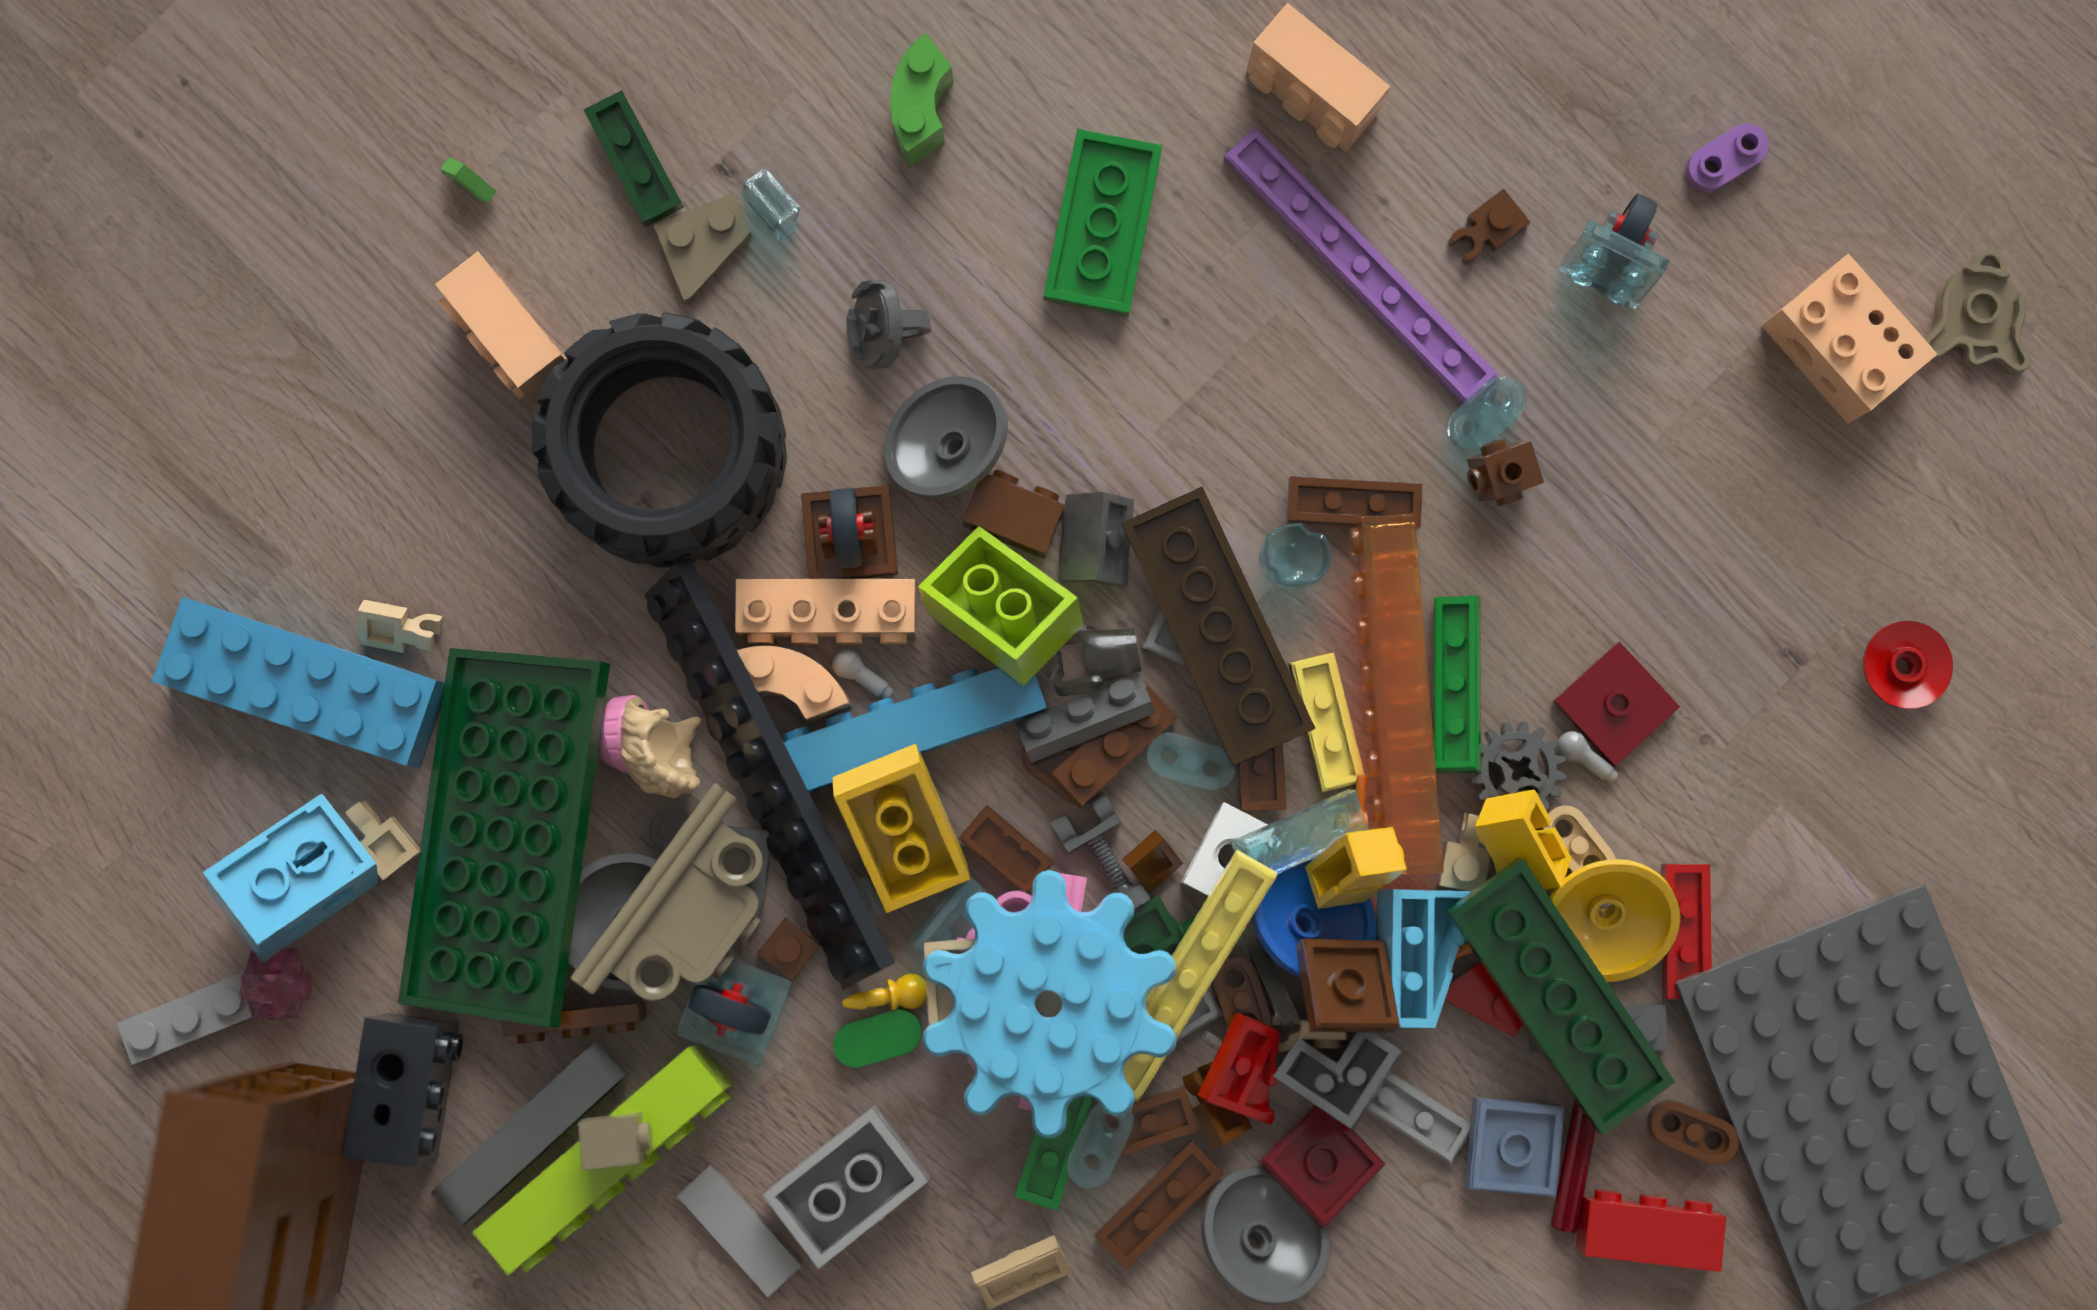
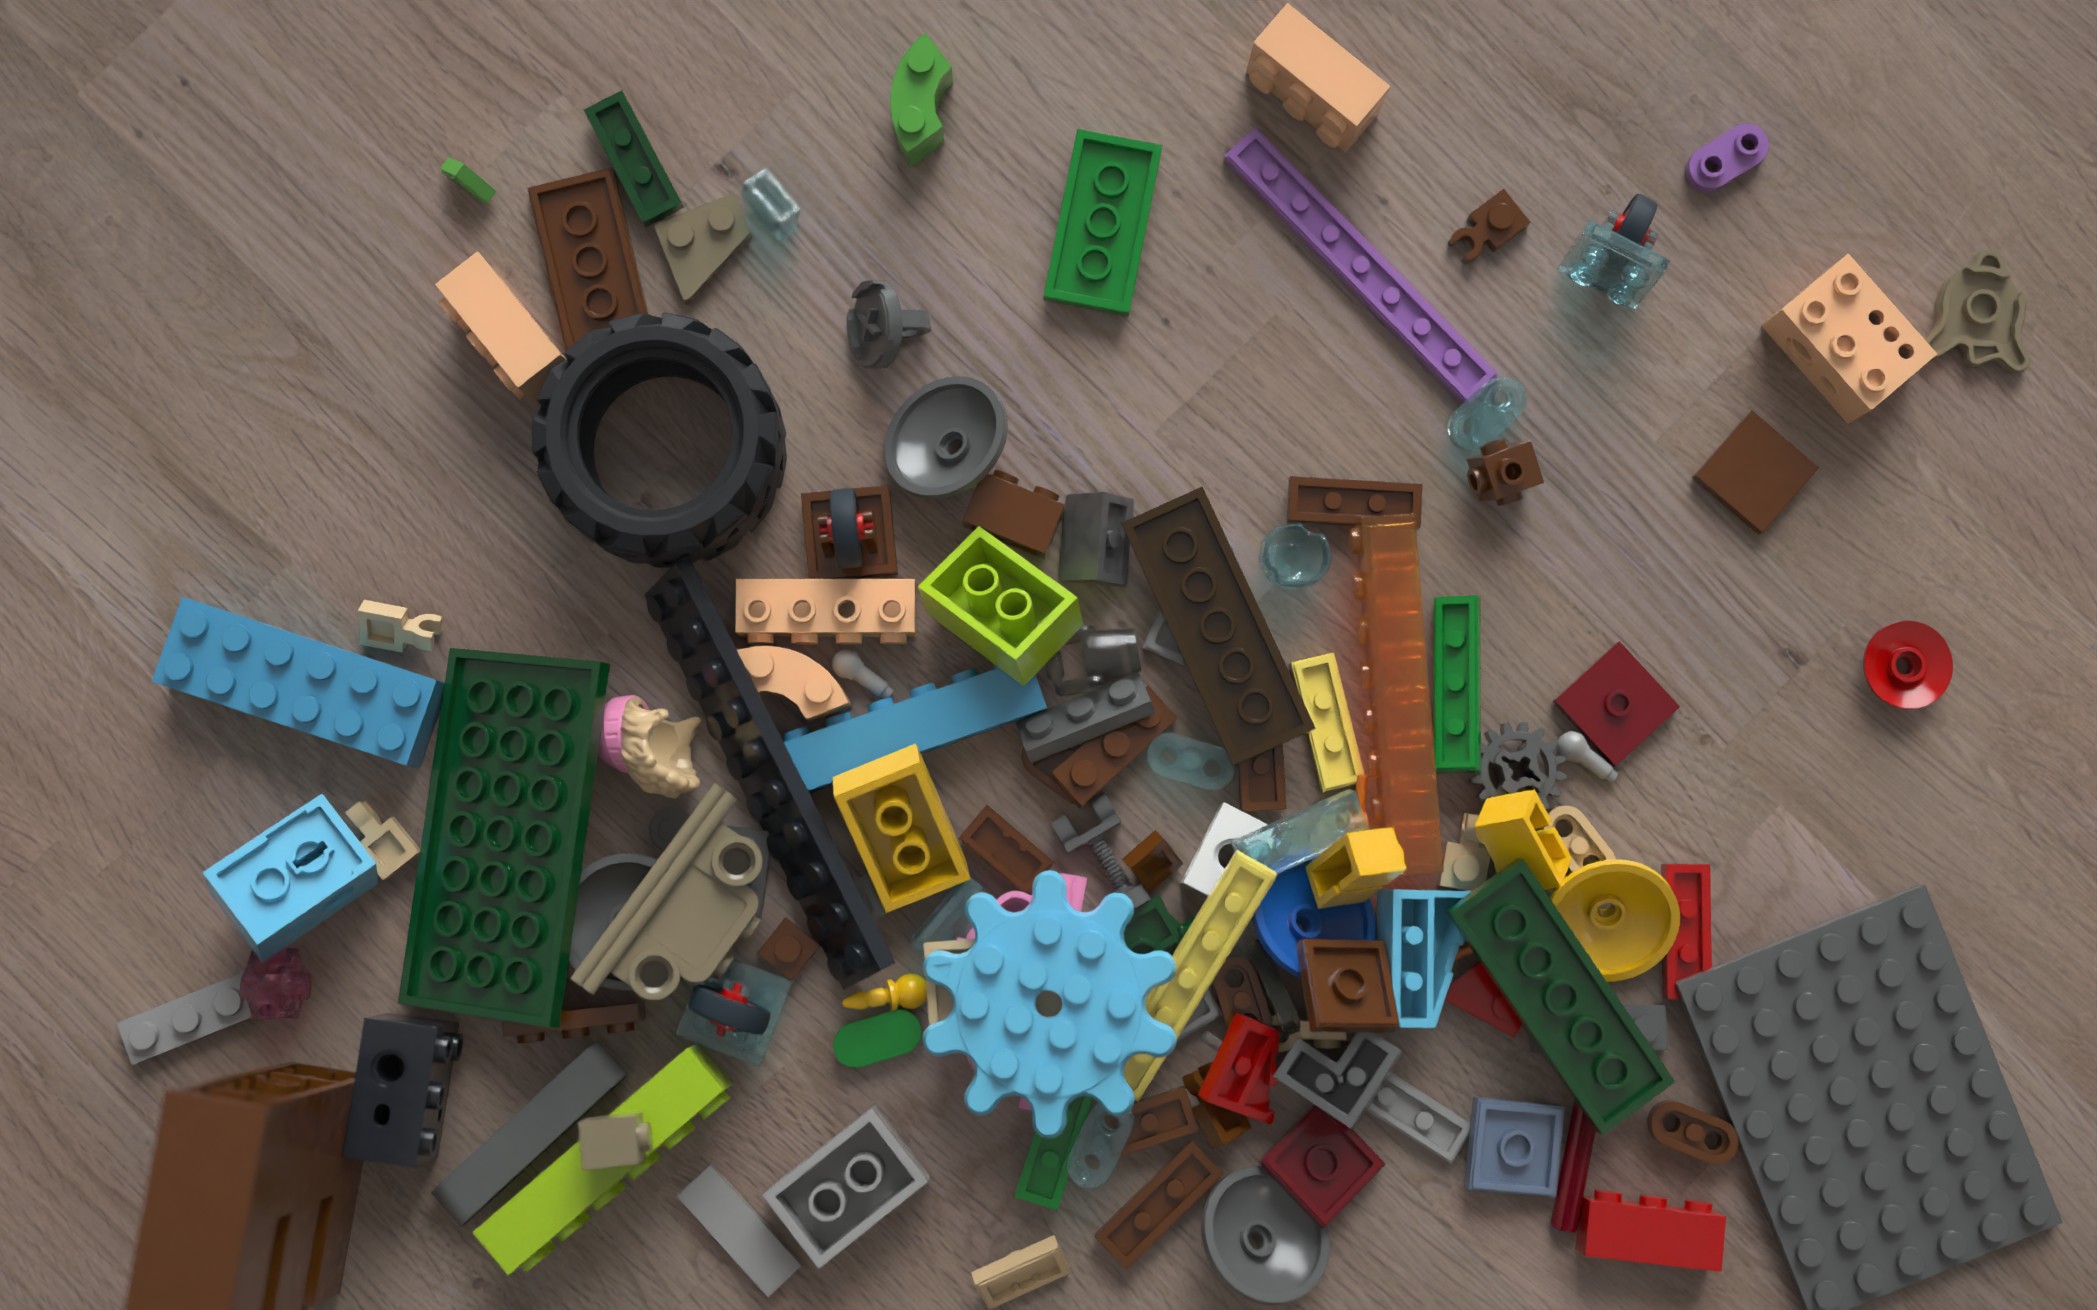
none -> reddish brown tile [527,167,649,350]
none -> reddish brown tile [1692,411,1819,535]

